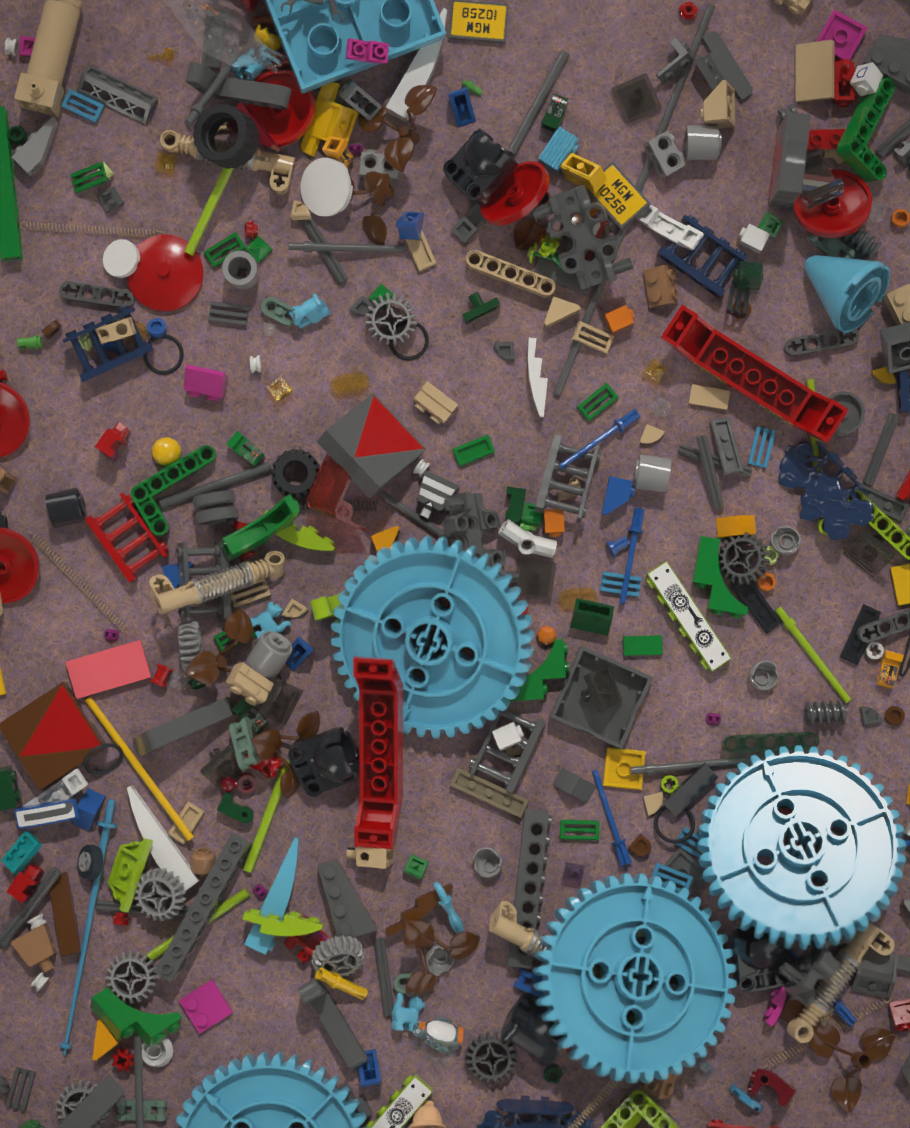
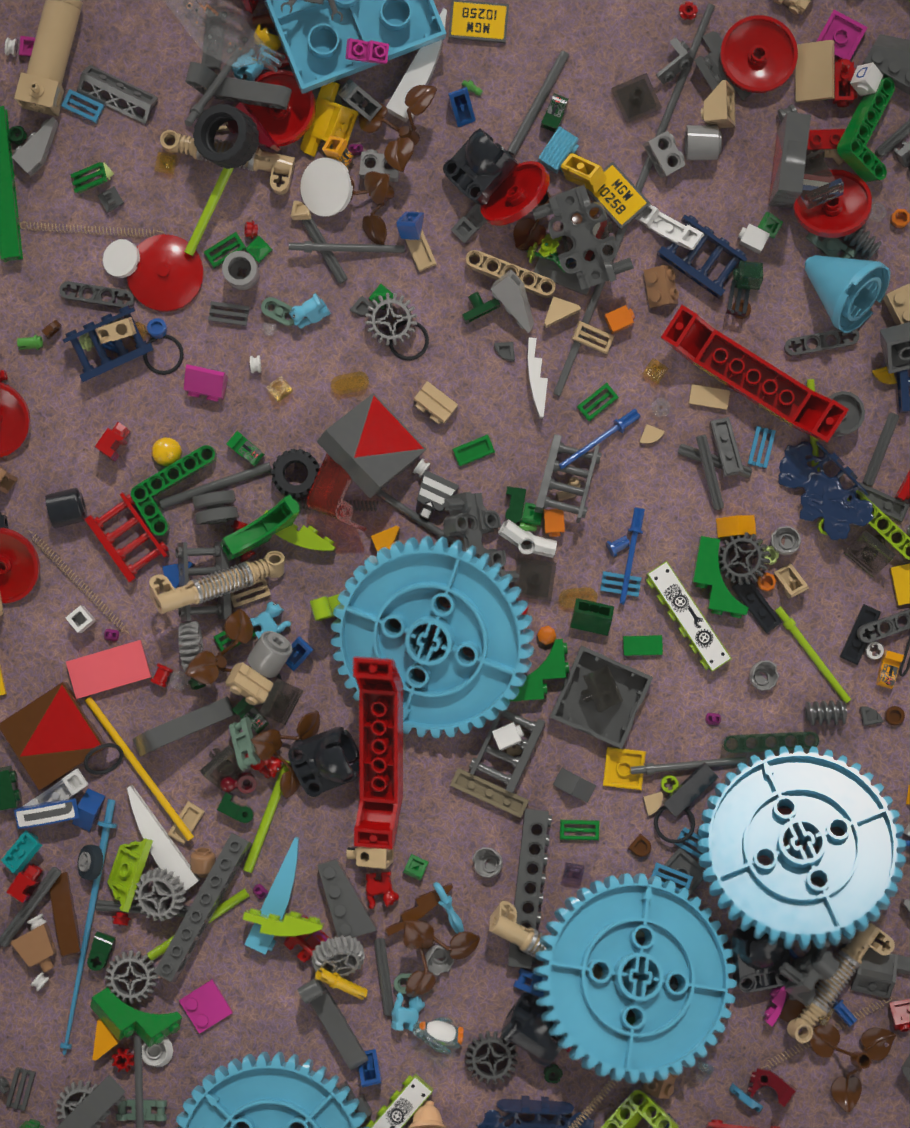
clear yellow hand [147,48,175,61] -> none
tan tile [281,599,308,618] -> none
blue piece [592,770,632,866] -> none
blue slope [601,476,635,516] -> none
light grey piece [633,454,671,493] -> none
none -> white brick [66,605,96,633]
none -> dark green piece [87,931,116,971]
none -> red animal [366,871,399,909]
none -> light grey slope [491,269,534,333]
none -> red dish [720,15,798,93]
none -> tan slope [774,563,809,599]

